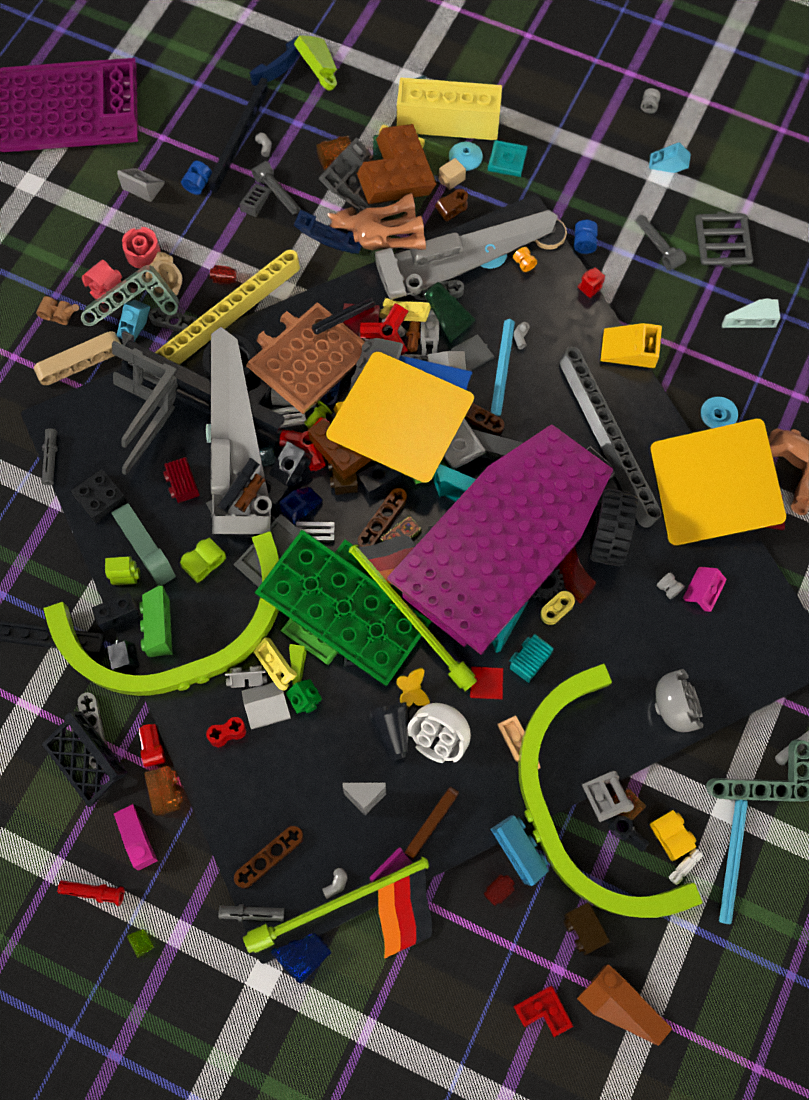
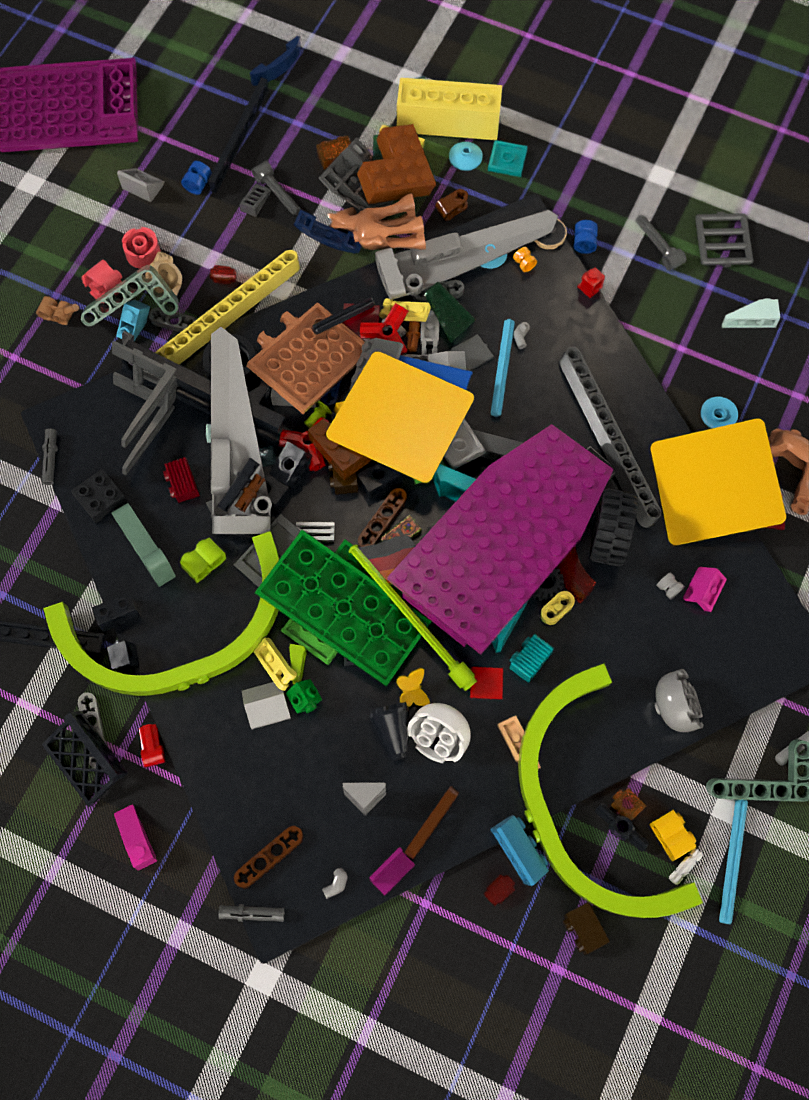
tan beam [34,331,121,385] -> none
red pin [58,880,125,906] -> none
lime brick [105,556,140,585] -> none
clear neon green slope [127,929,154,958] -> none
bright green slope [139,586,172,657] -> none
clear orange brick [144,766,182,816] -> none
red axle [206,717,247,747] -> none
light grey hinge [225,665,267,688] -> none
flag [243,857,432,959] -> none
light grey arm [255,133,272,157] -> none
clear blue slope [270,933,332,985] -> none
white tile [272,406,306,428] -> none
clear blue slope [279,487,323,524] -> none
lime piece [294,35,337,91] -> none
tan brick [438,158,466,190] -> none
reddish brown beam [464,403,504,436] -> none
red tile [513,985,573,1037] -> none
dark orange wedge [577,964,672,1046] -> none
light grey plate [582,771,634,822] -> none
yellow slope [600,323,662,368] -> none
light grey wheel [641,88,660,113] -> none
medium azure slope [649,142,691,173] -> none

